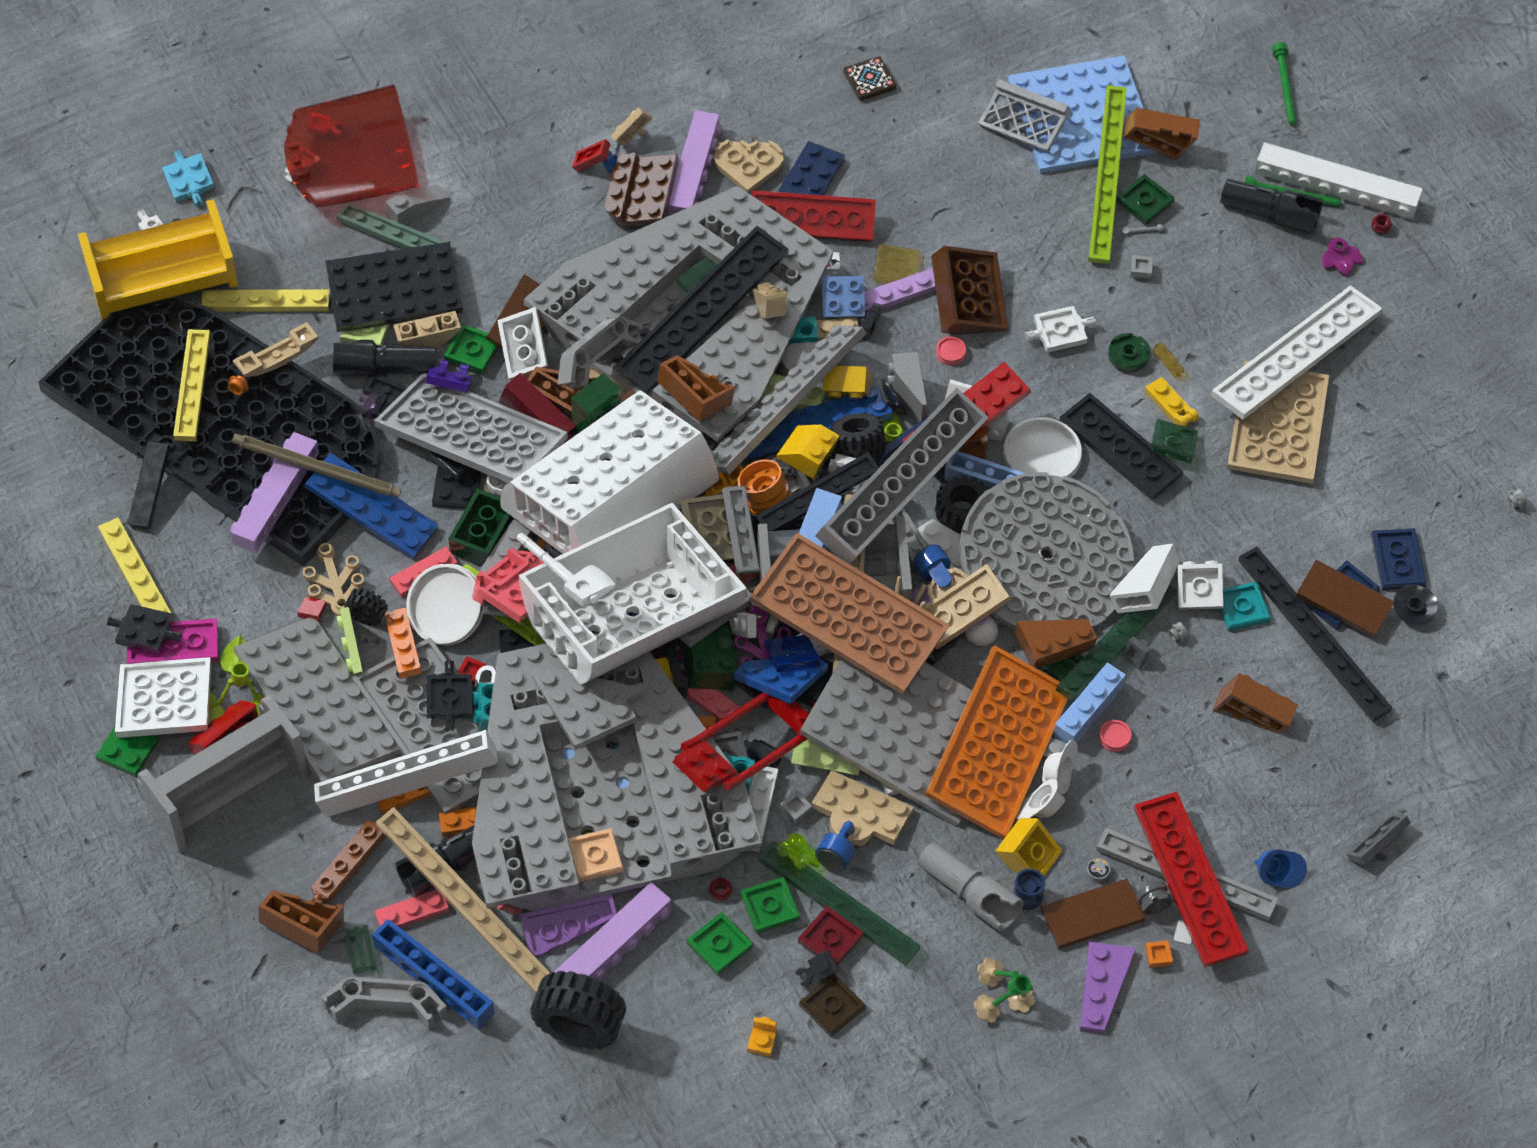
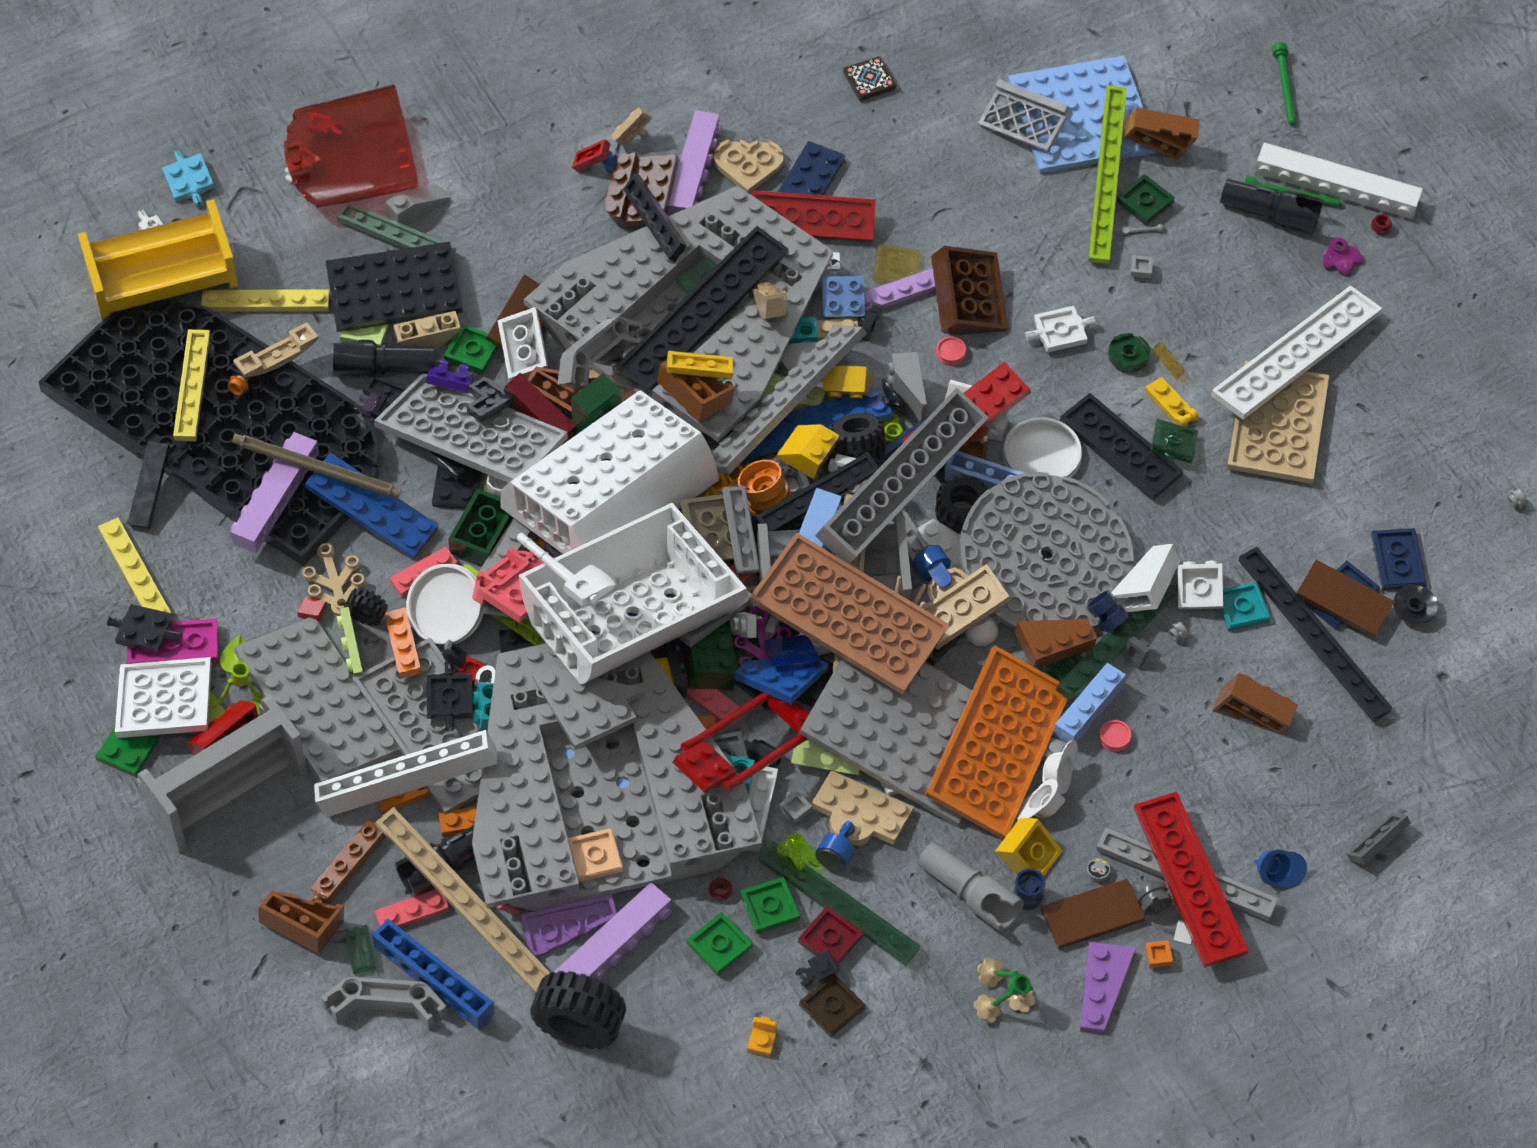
none -> black plate [441,640,466,668]
none -> black plate [467,376,514,422]
none -> black plate [623,173,687,262]
none -> yellow plate [667,351,733,379]
none -> dark blue wheel [1087,590,1128,632]

